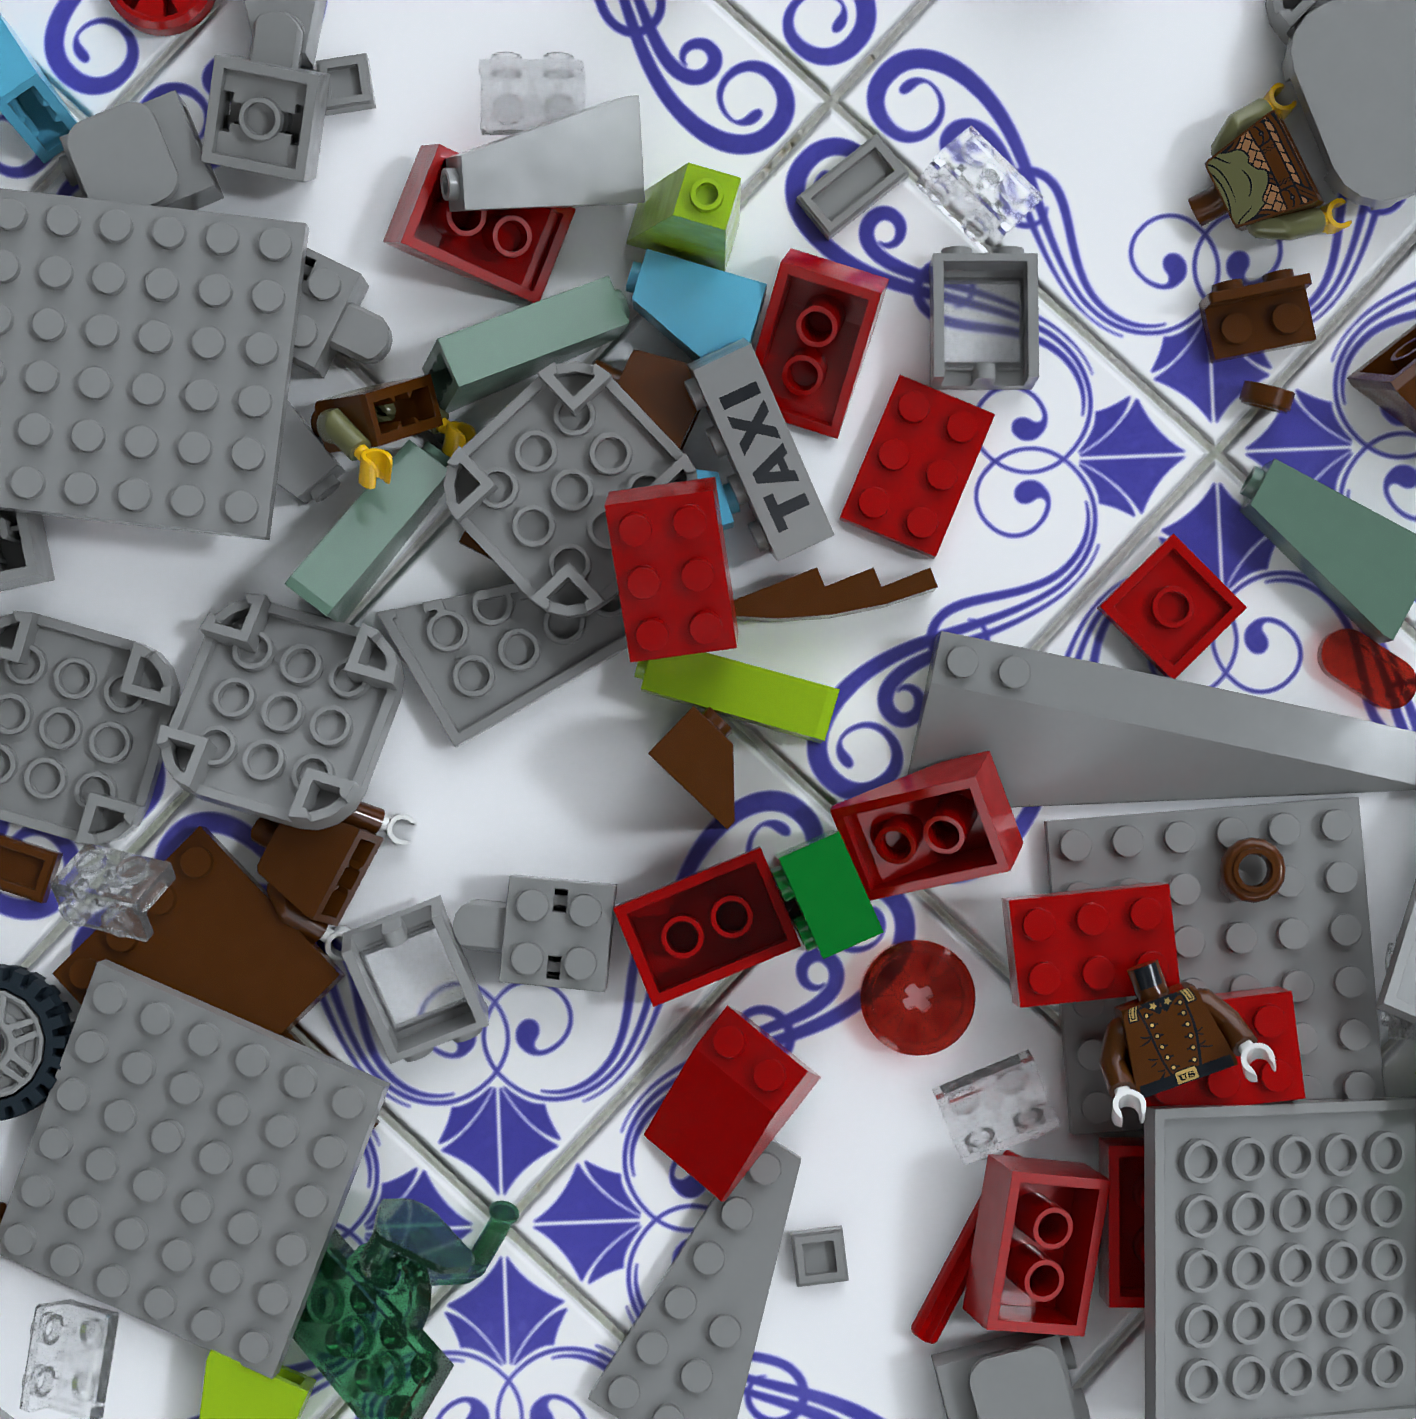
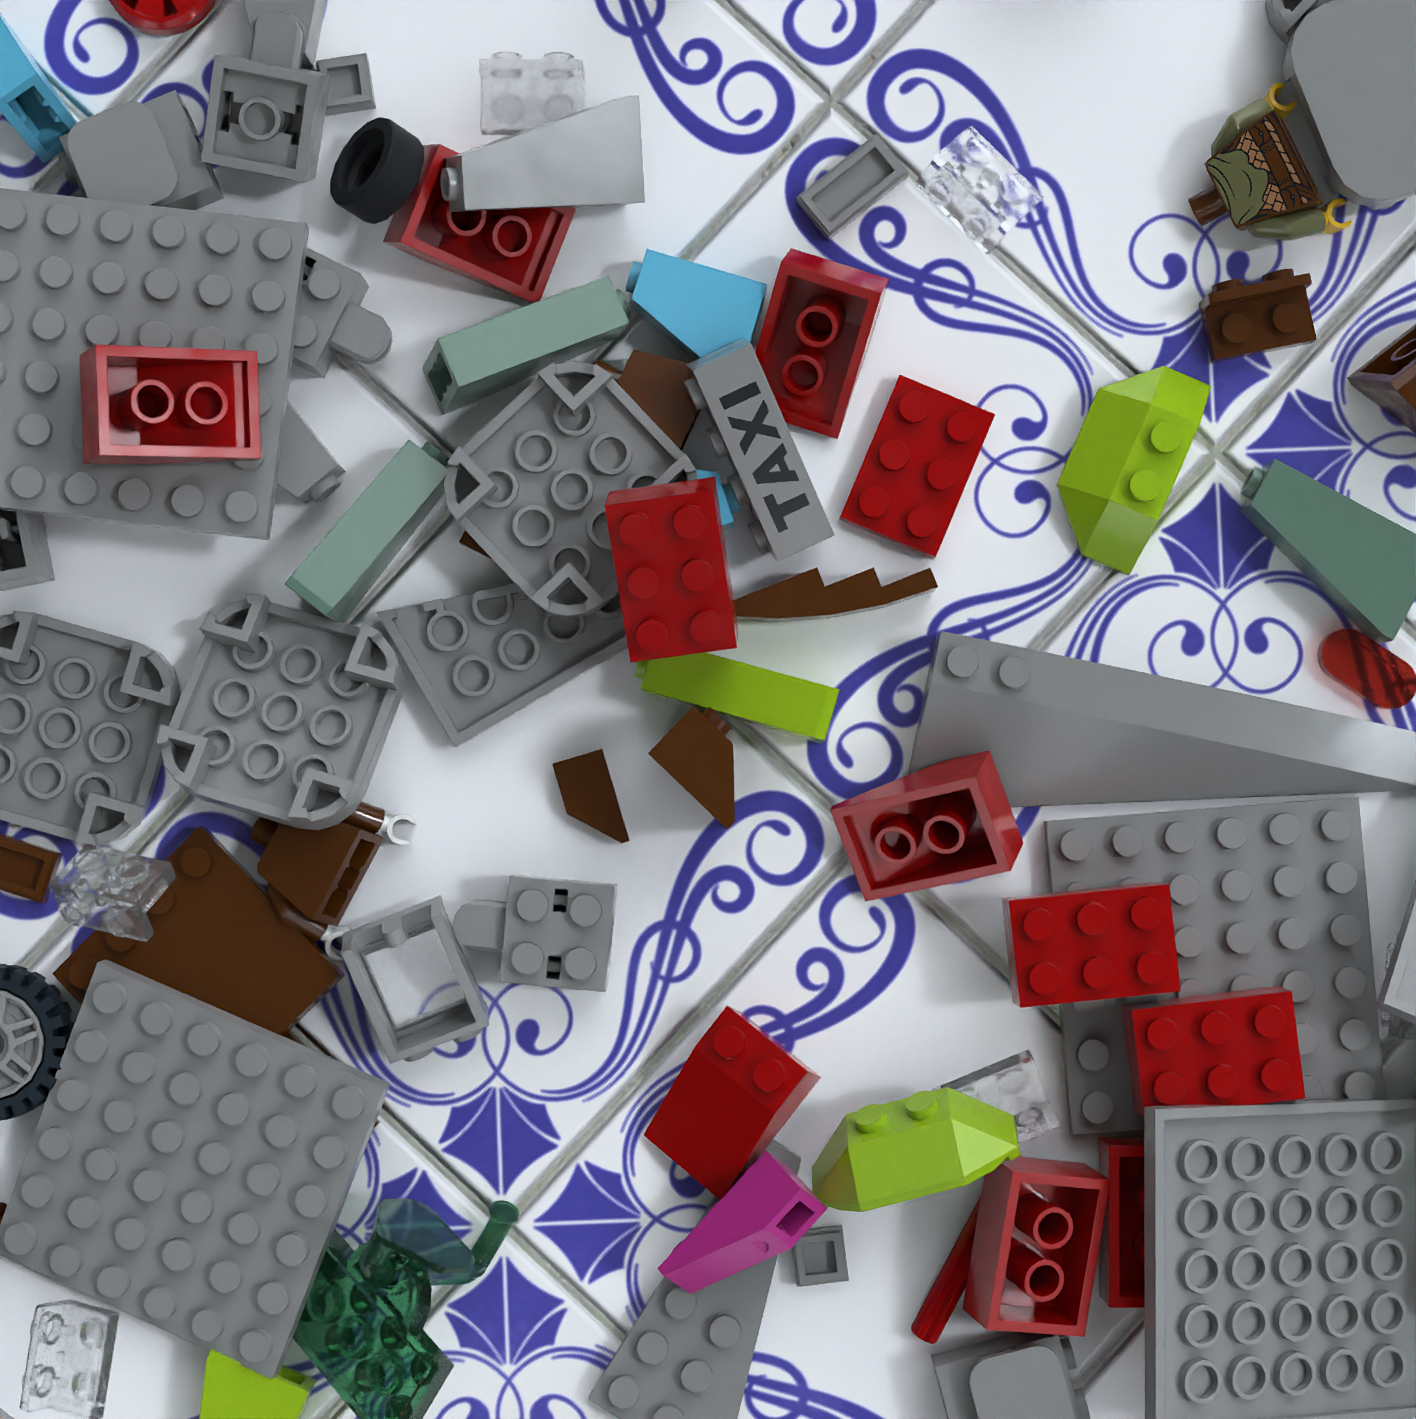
torso [311,374,476,489] -> none
red brick [613,846,801,1007] -> none
lime slope [626,162,741,271] -> none
green brick [770,830,884,959] -> none
clear red wheel [859,939,976,1056] -> none
window [929,246,1039,390] -> none
red plate [1097,533,1247,679] -> none
reddish brown torso [1099,960,1277,1127] -> none
reddish brown piece [1220,837,1286,903] -> none
reddish brown tile [1239,381,1295,414] -> none
none -> red slope [79,344,261,465]
none -> black tyre [330,117,424,224]
none -> reddish brown tile [552,749,630,843]
none -> dark pink slope [657,1151,828,1294]
none -> lime wedge [812,1087,1021,1212]
none -> lime wedge [1056,366,1211,576]

